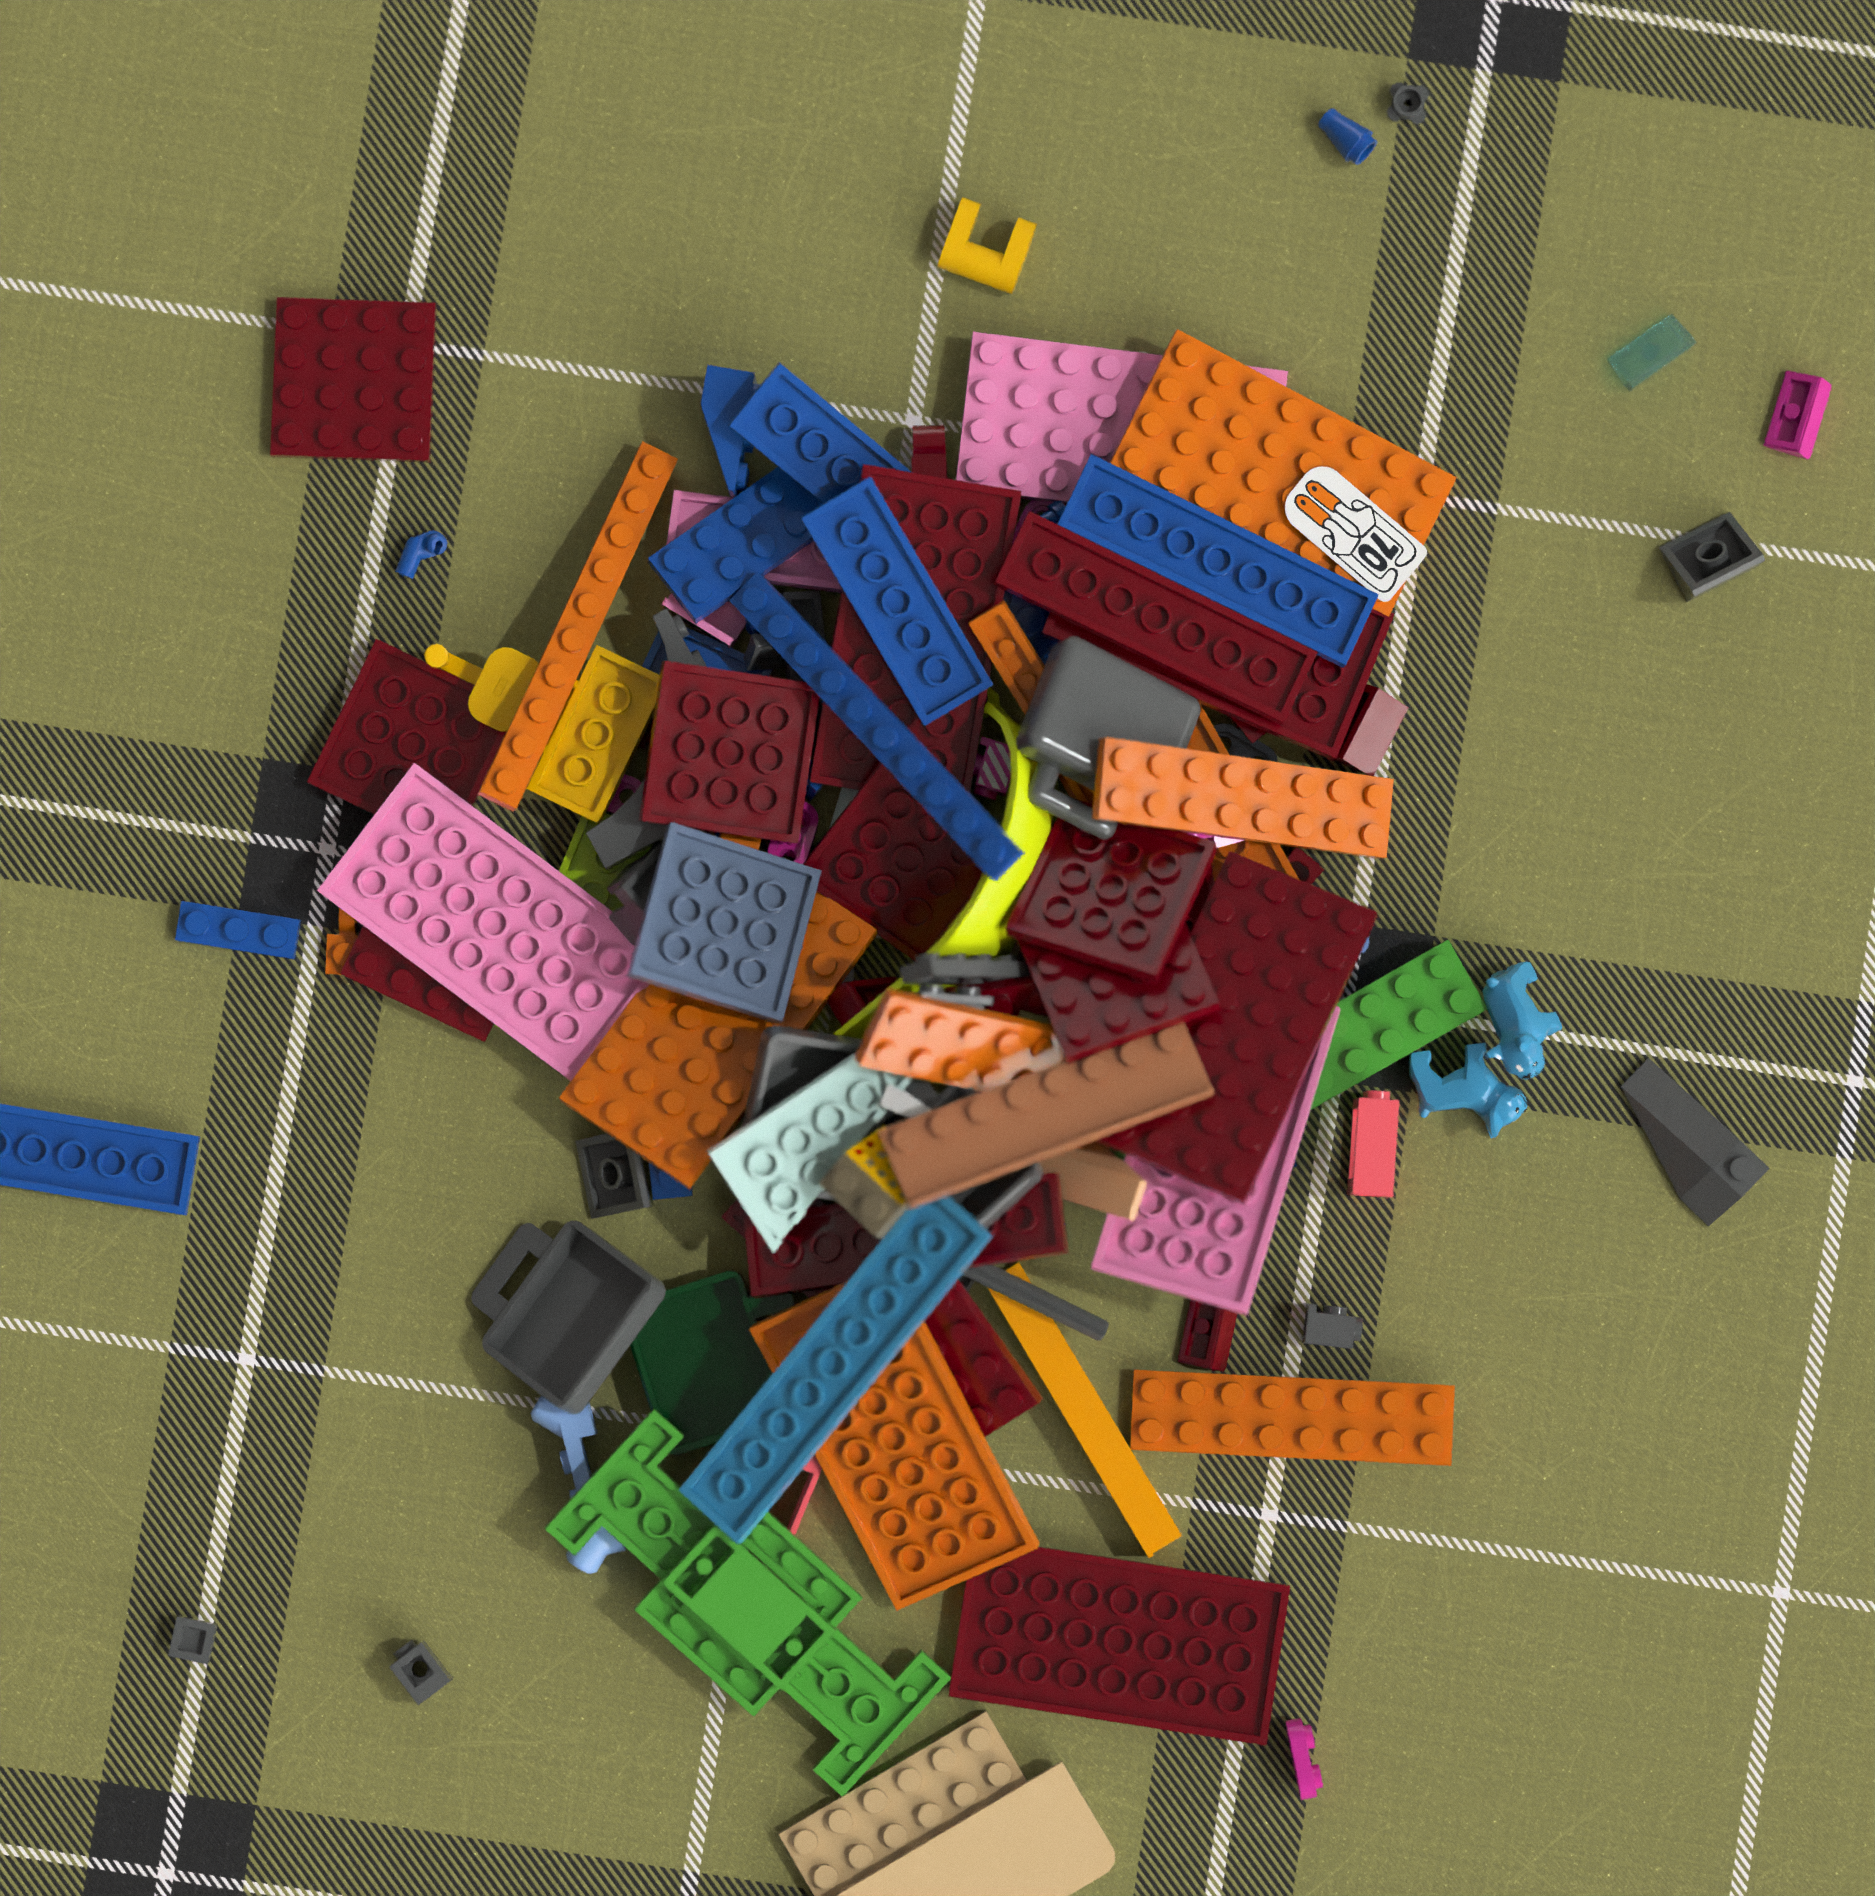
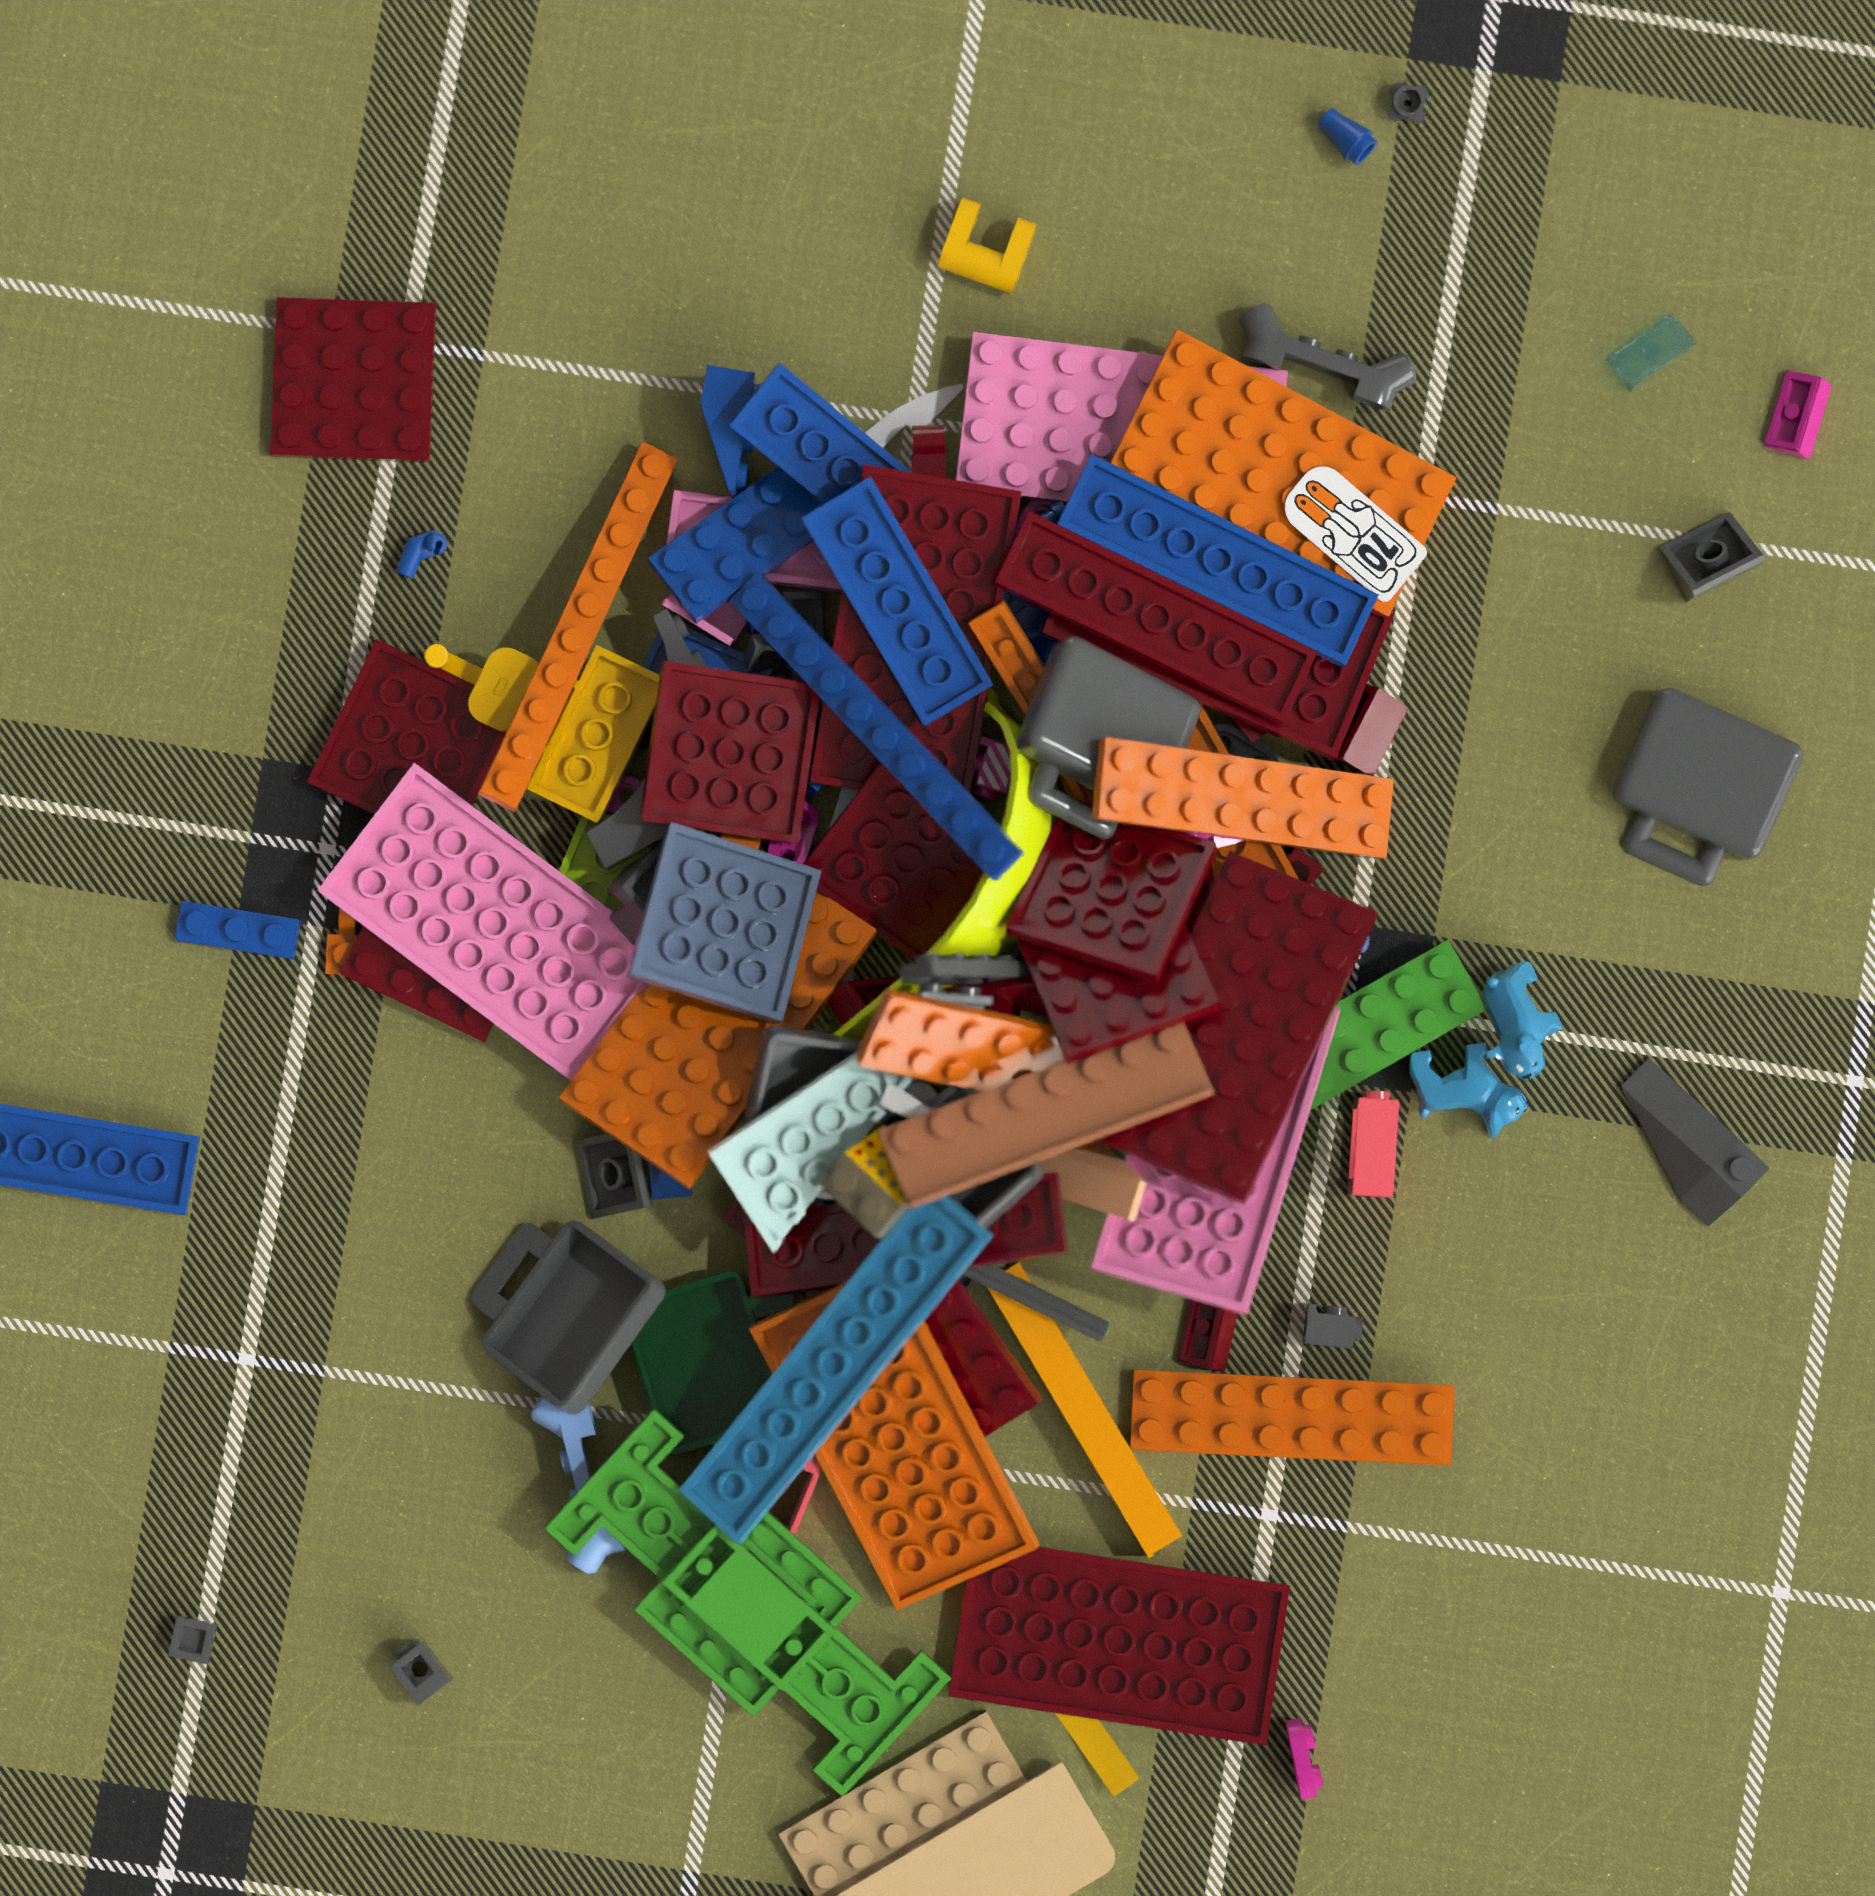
none -> white sticker [865,384,964,448]
none -> yellow sticker [1055,1713,1139,1796]
none -> dark grey plate [1240,303,1417,411]
none -> dark grey piece [1613,688,1804,886]

